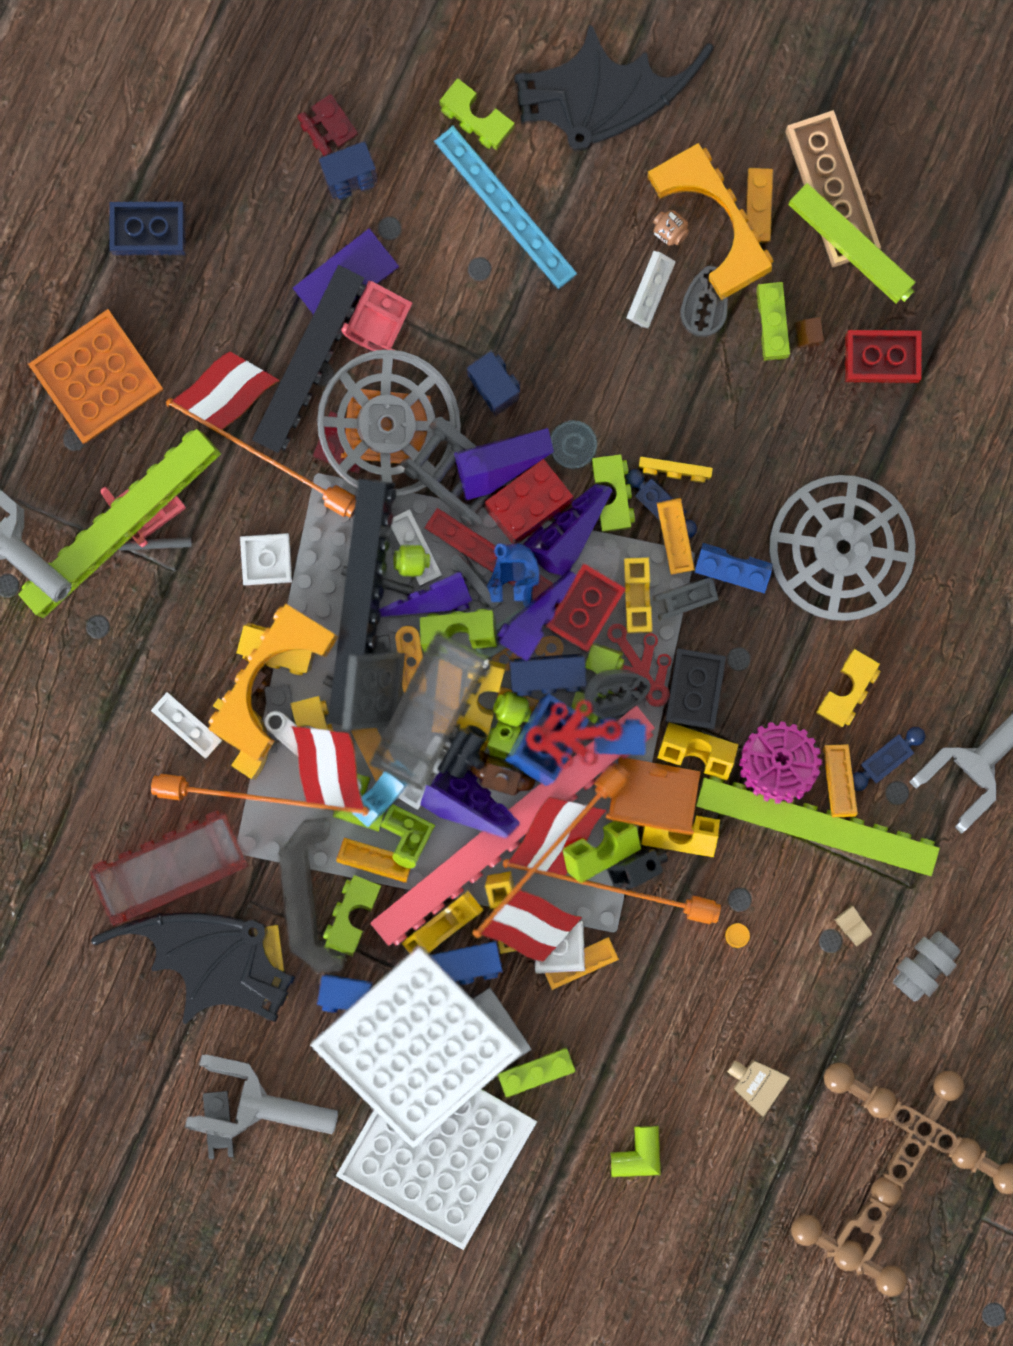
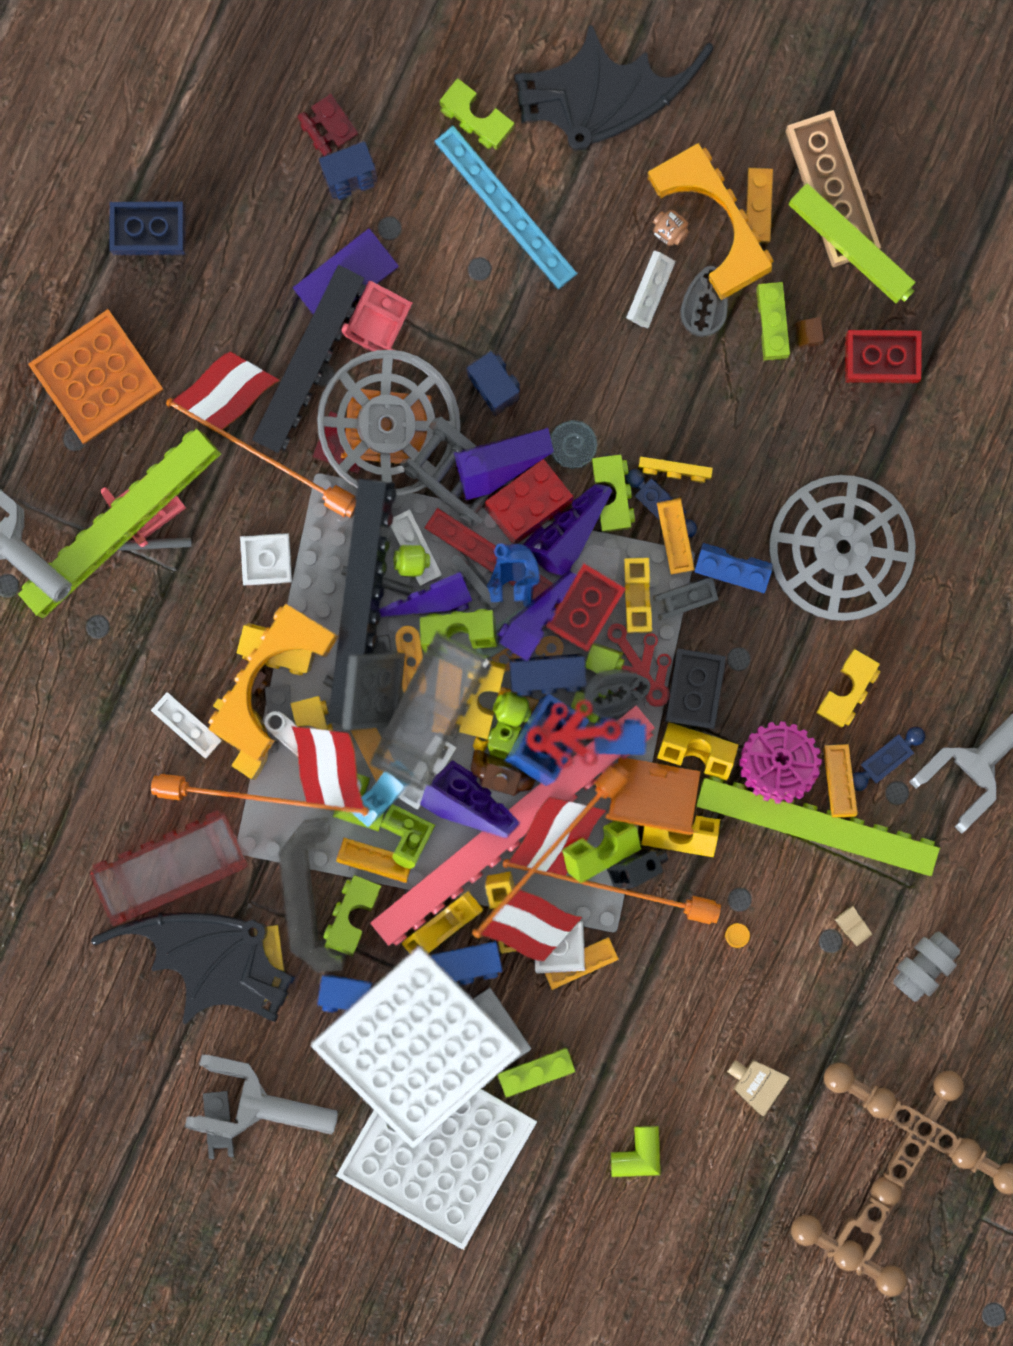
black pin [437,725,488,778] -> none

